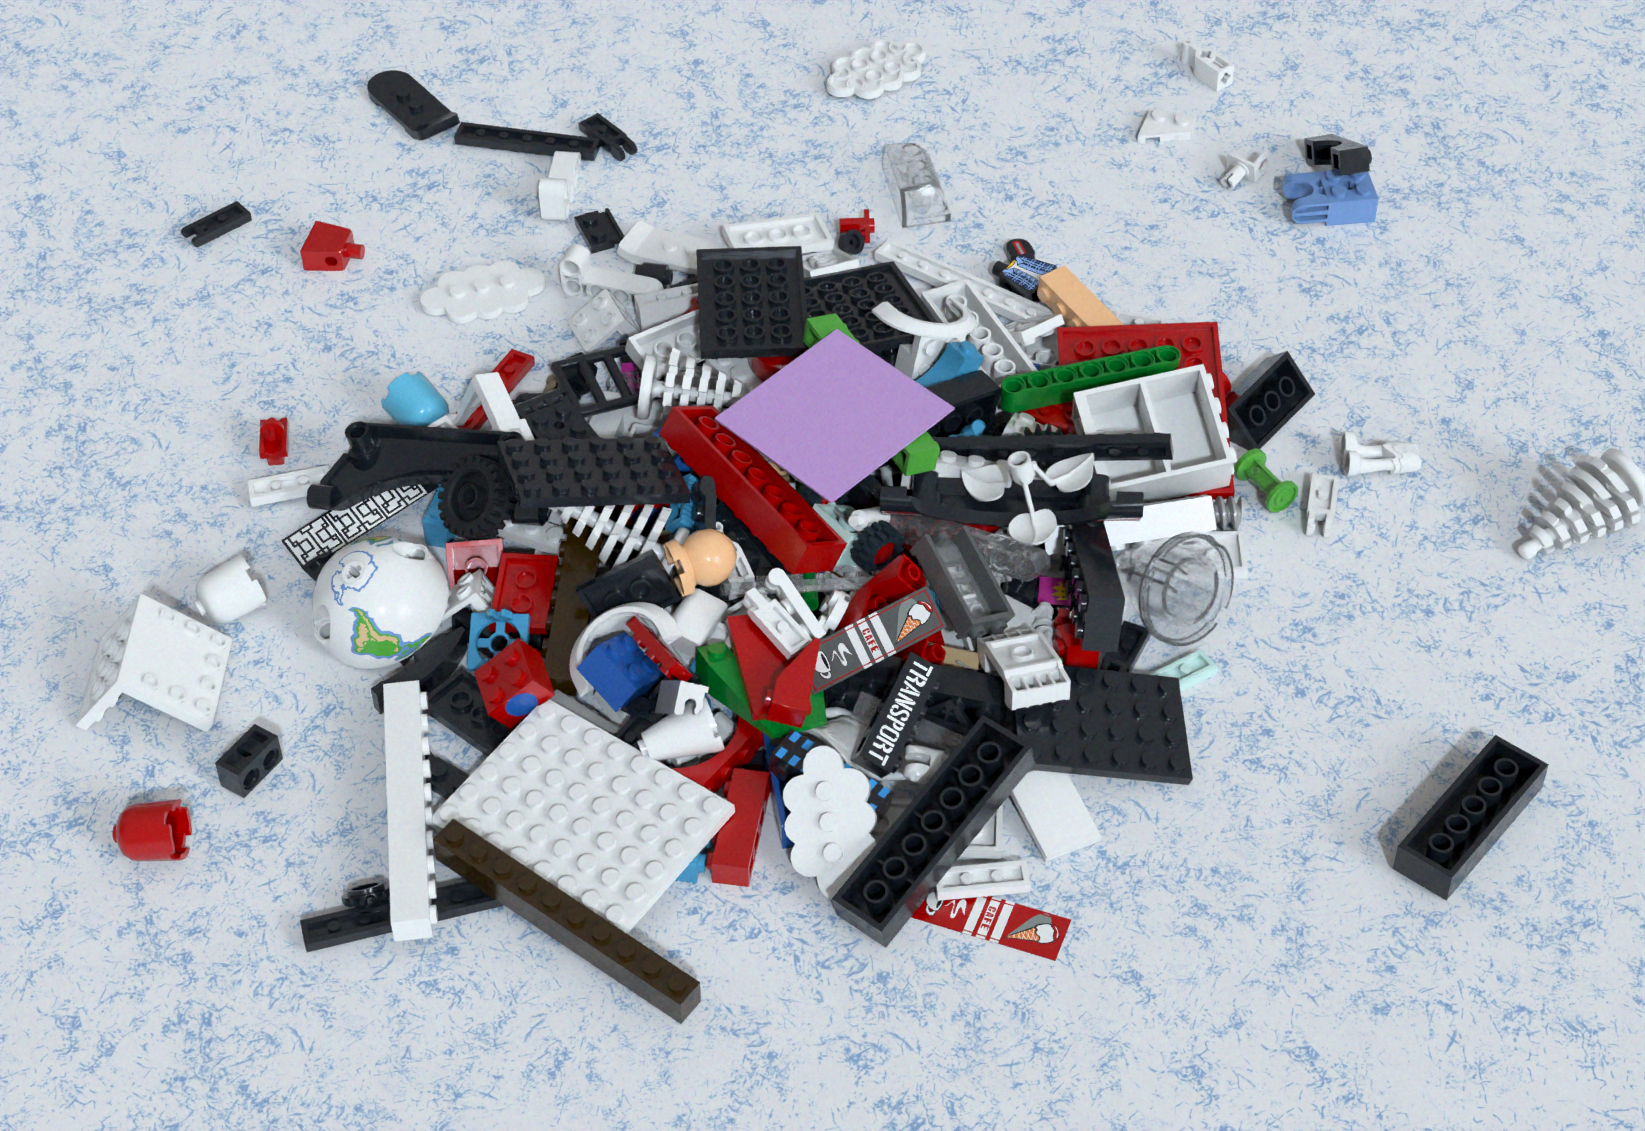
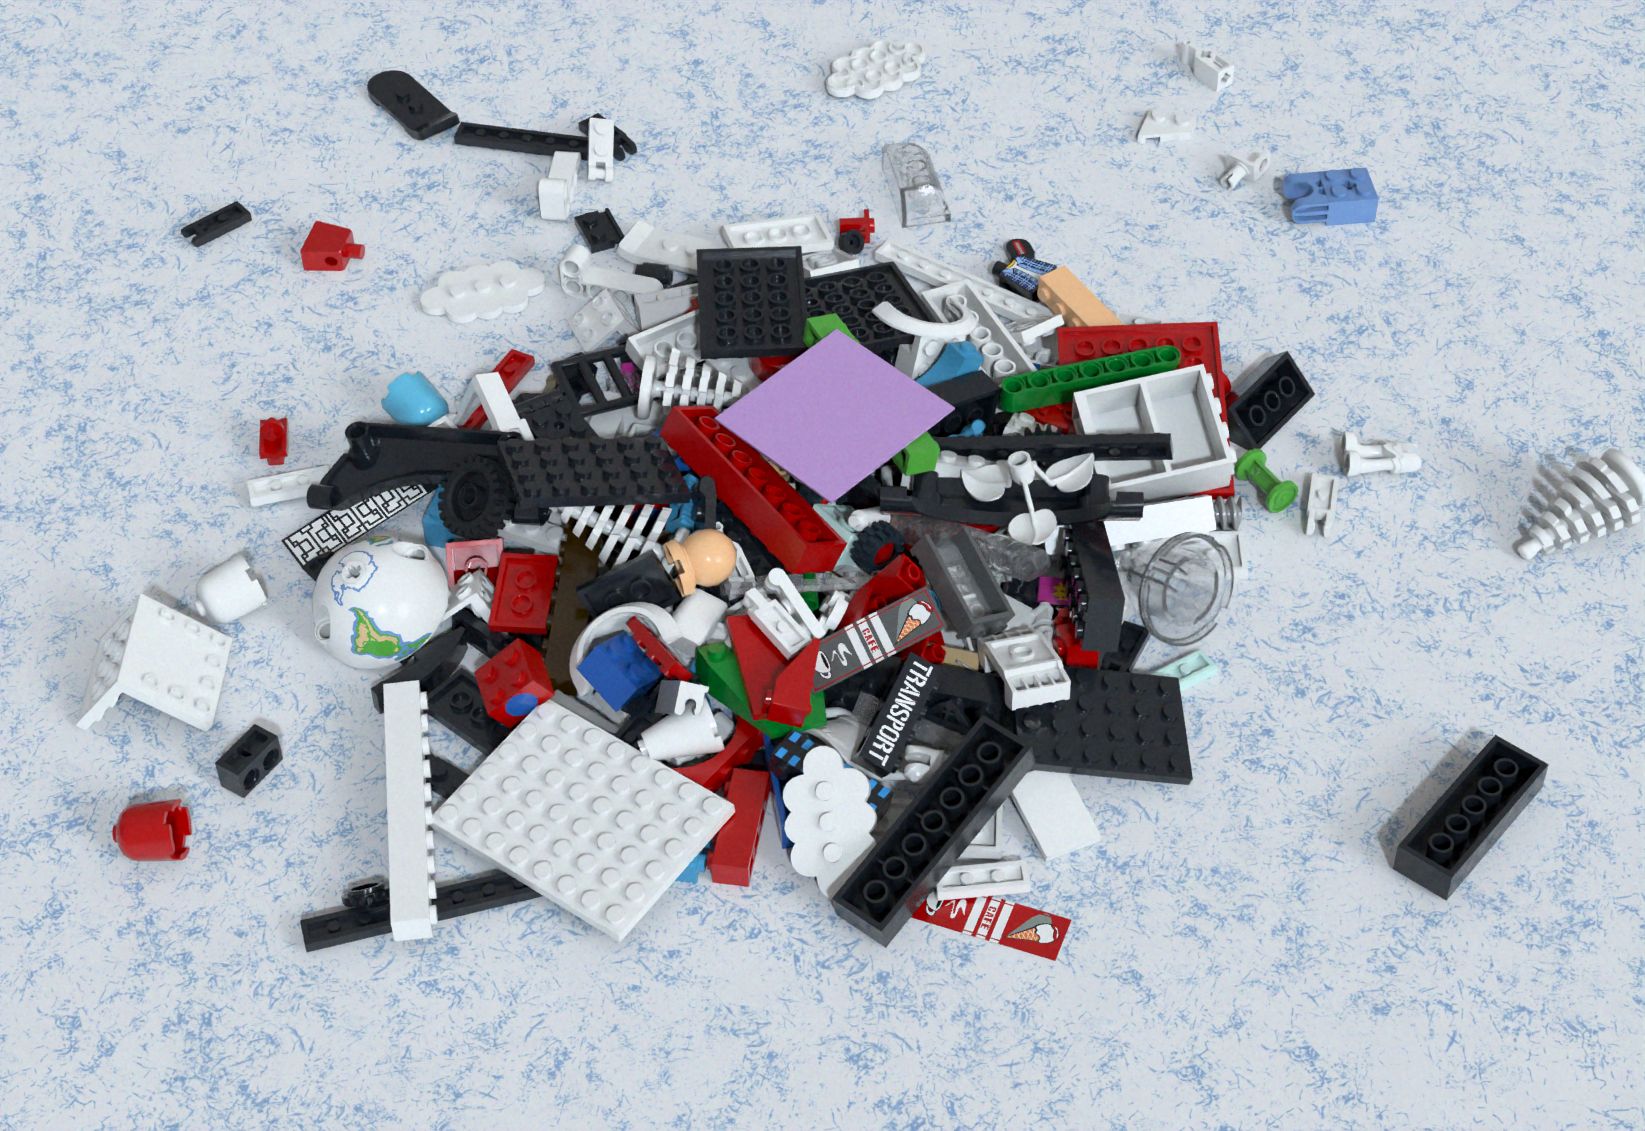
dark brown brick [433,819,701,1024] -> none
dark azure piece [467,609,531,672] -> none
black arch [1304,134,1372,176] -> none
none -> white plate [587,118,614,182]

